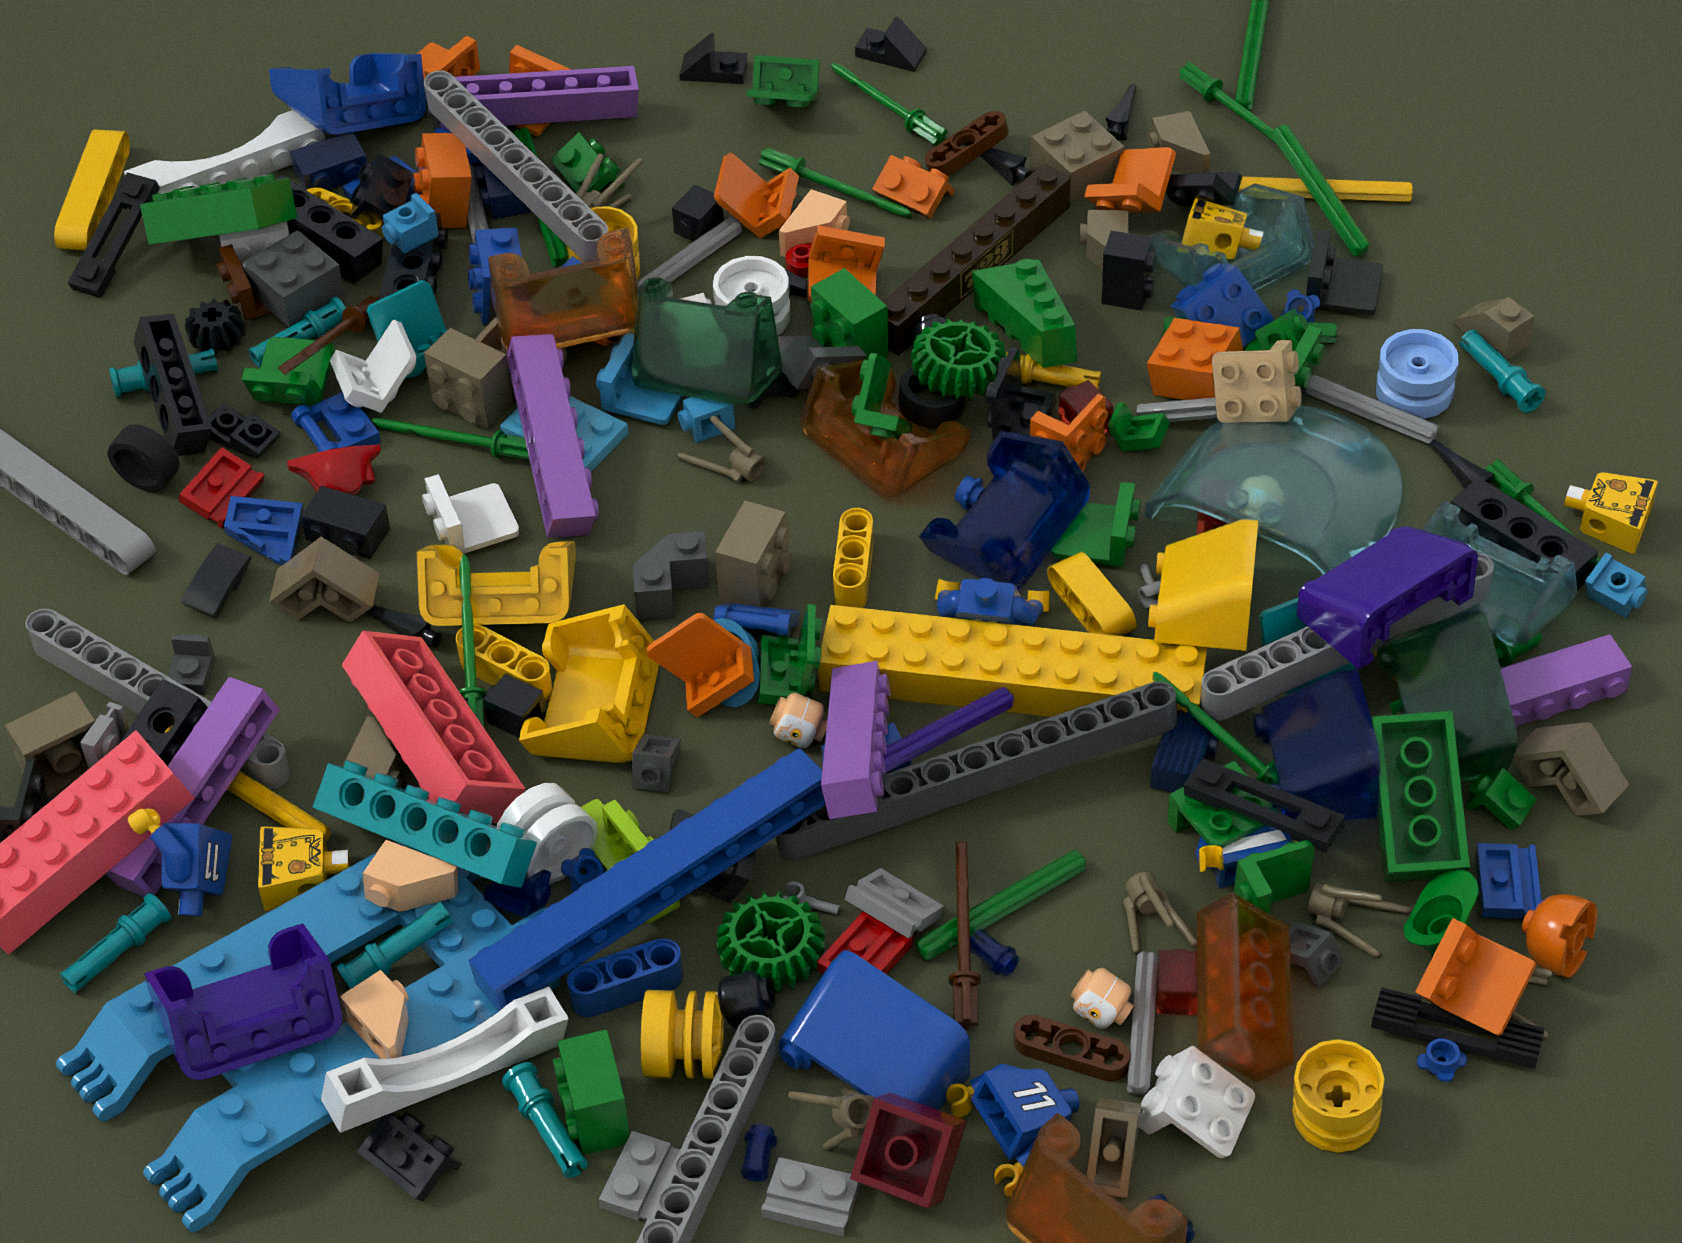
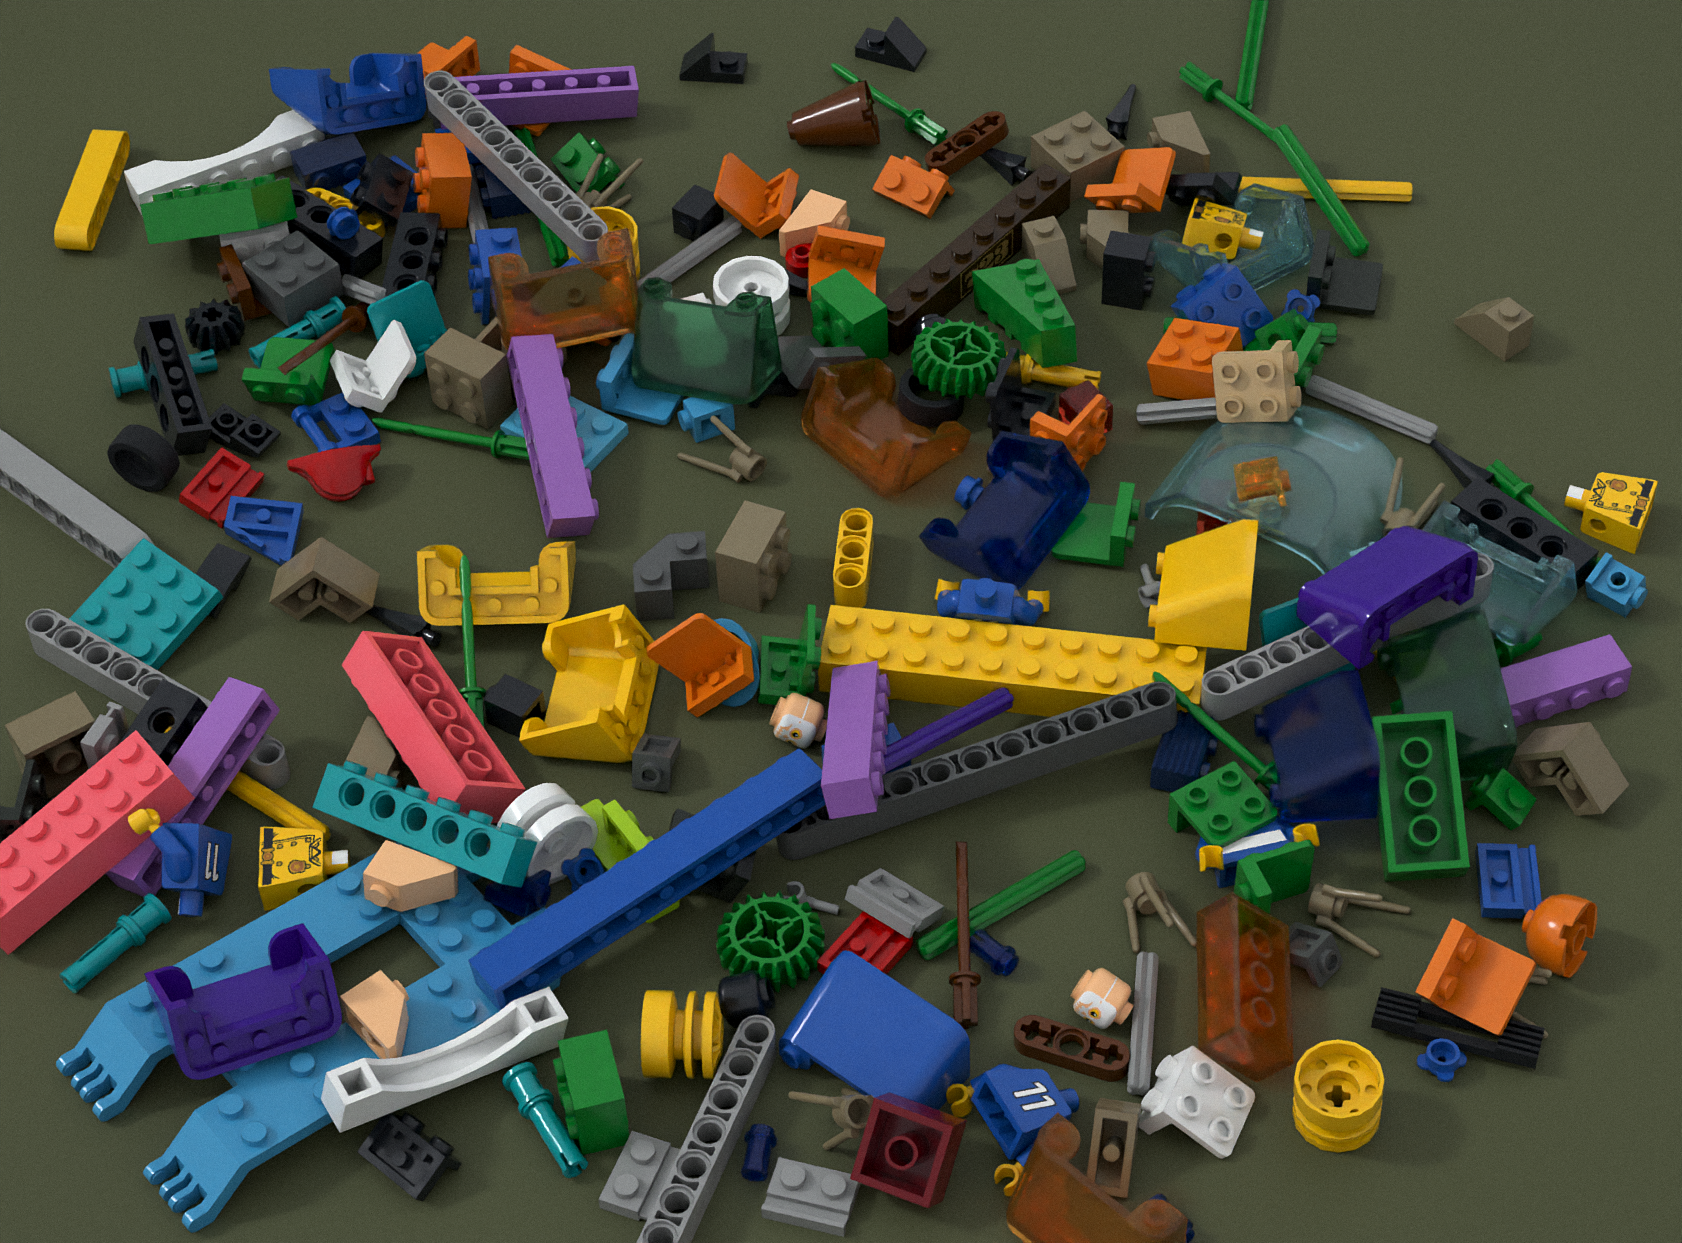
black container [68,172,160,298] -> none
dark grey bracket [168,634,216,695] -> none
black brick [301,486,390,559] -> none
teal pin [336,901,455,989] -> none
dark azure brick [382,193,439,254] -> none
white bracket [422,474,519,554] -> none
yellow beam [456,624,553,702] -> none
blue beam [567,938,683,1017] -> none
blue plate [714,603,800,636] -> none
green bracket [746,55,820,107] -> none
green piece [759,147,912,218] -> none
green bracket [852,353,913,443] -> none
yellow beam [1047,552,1137,636] -> none
green bracket [1108,402,1170,452] -> none
clear red brick [1156,949,1200,1016] -> none
black container [1184,758,1345,853] -> none
light blue wheel [1376,329,1459,419] -> none
green piece [1403,870,1479,955] -> none
teal pin [1459,329,1546,413] -> none
none -> teal plate [69,538,223,670]
none -> blue plate [327,207,360,239]
none -> light grey axle [342,274,387,304]
none -> reddish brown cone [787,80,881,146]
none -> dark tan slope [1022,216,1077,295]
none -> clear orange bracket [1233,456,1292,507]
none -> dark tan plant [1379,457,1445,537]

